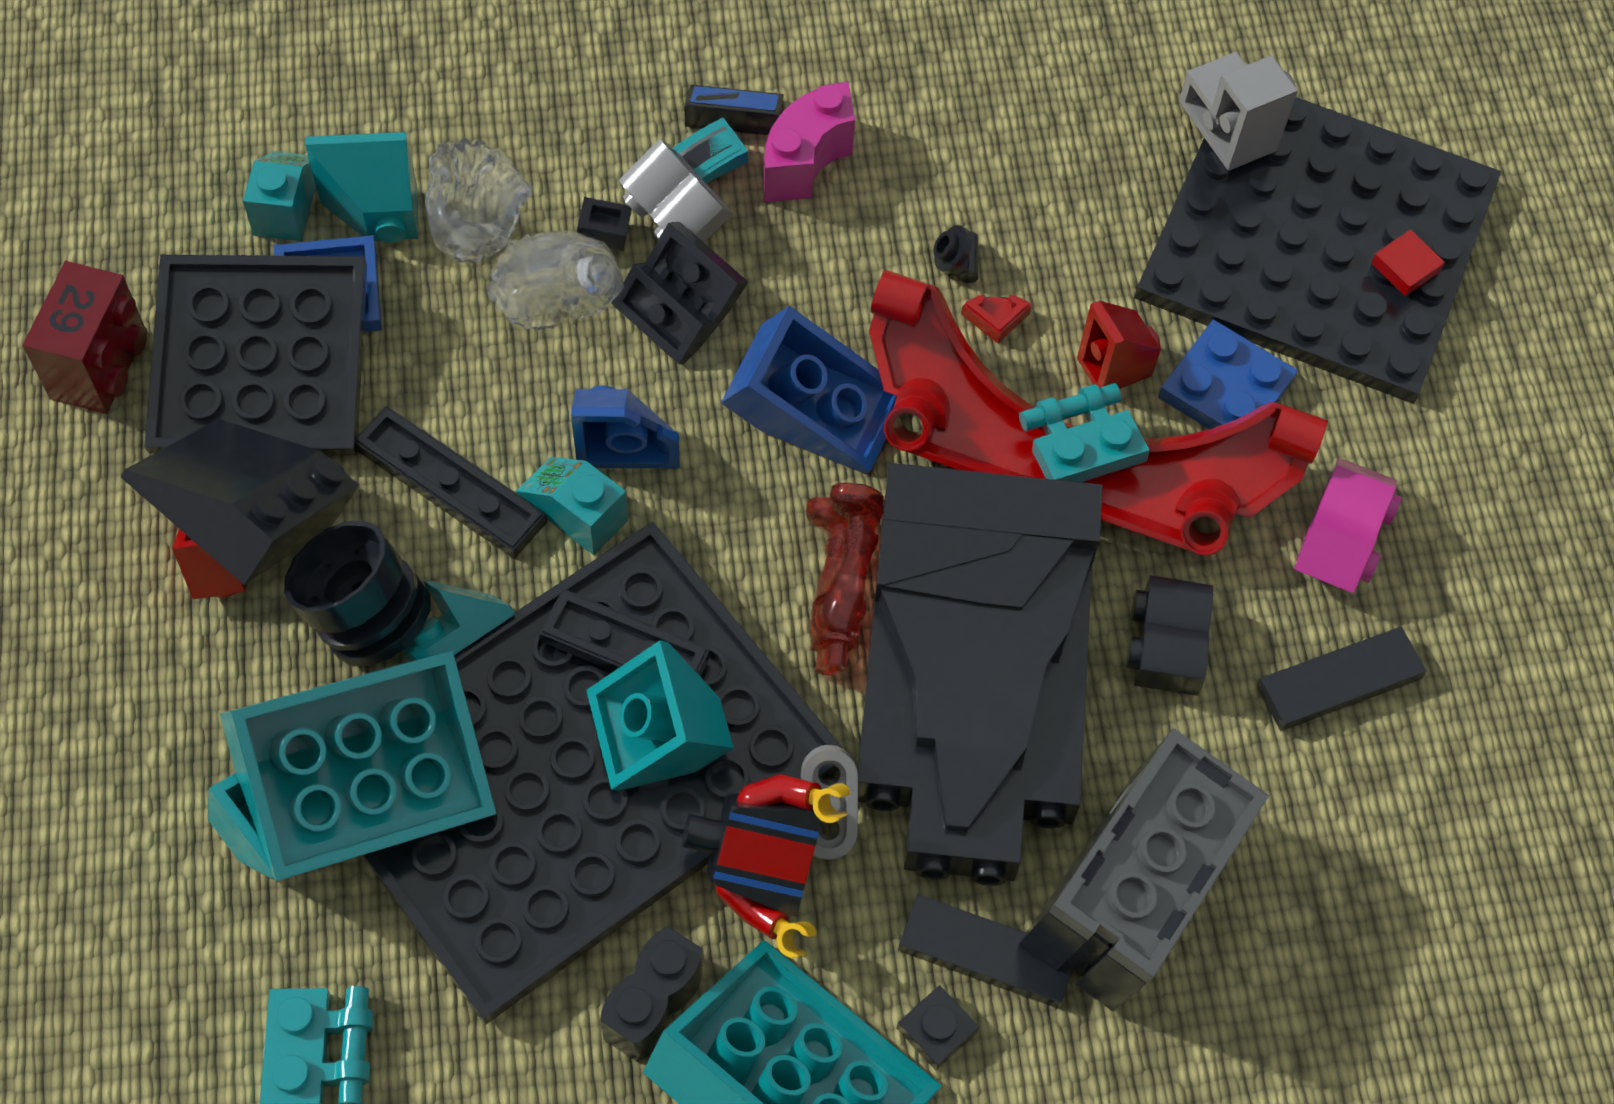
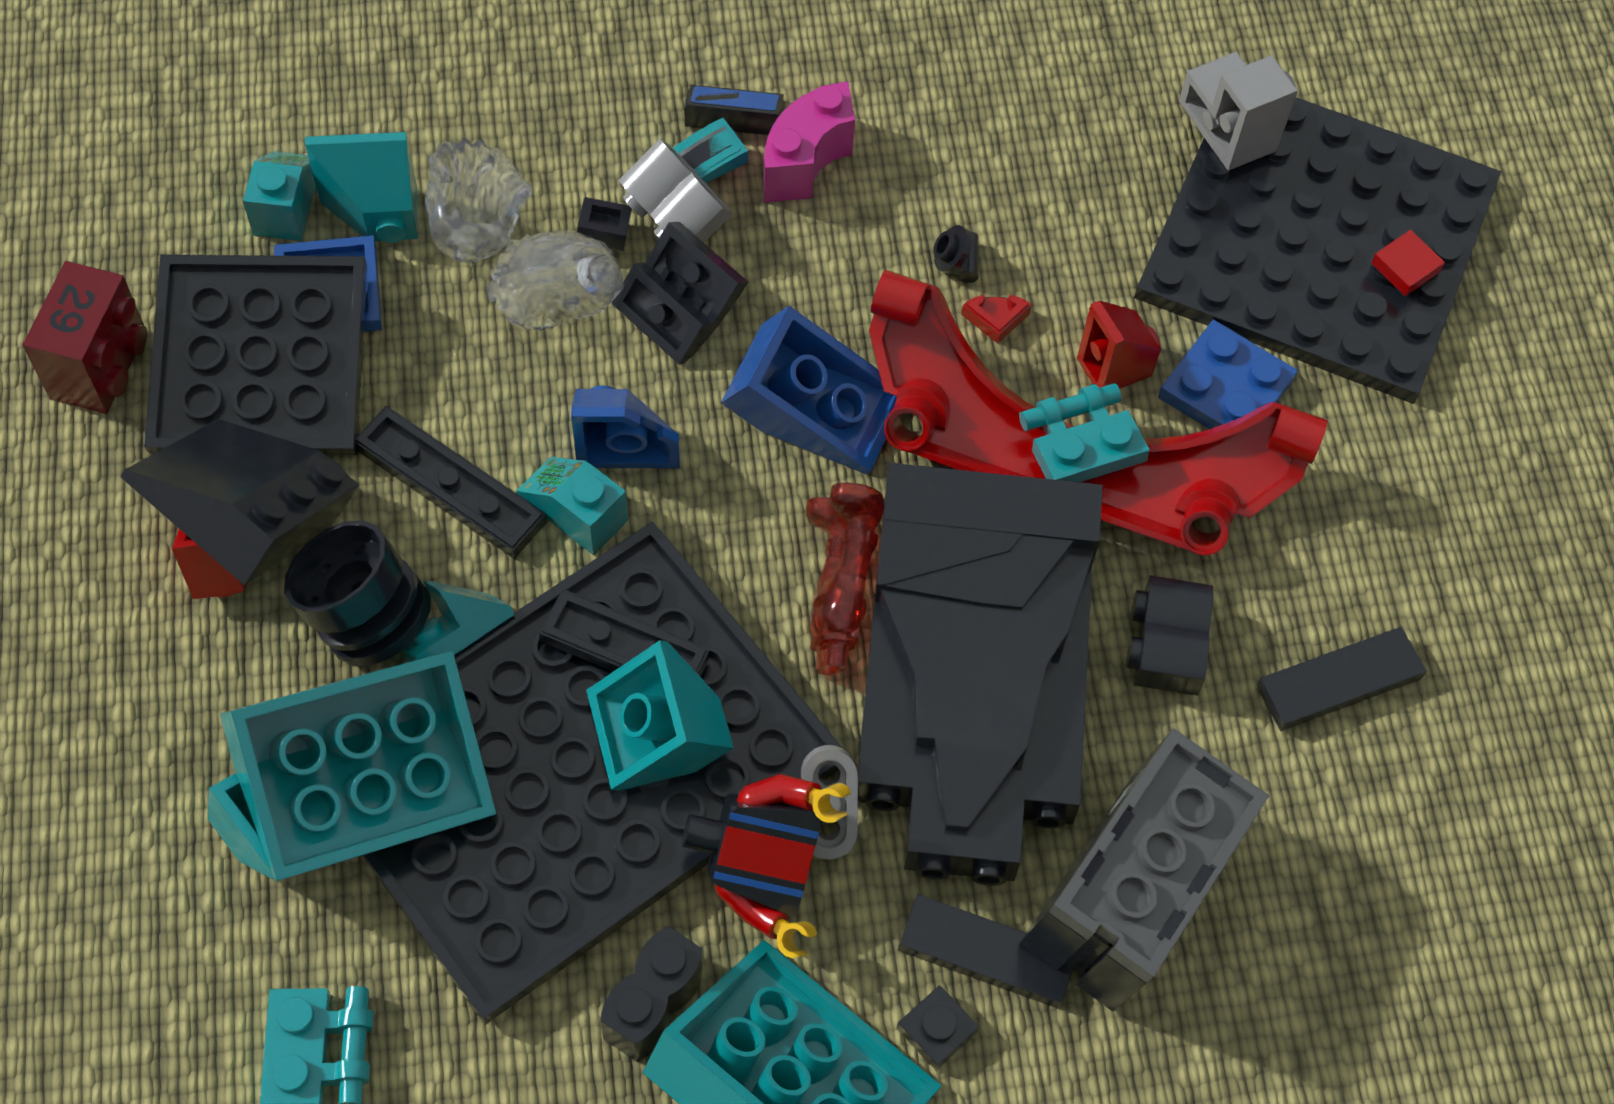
dark pink brick [1294,457,1402,593] -> none

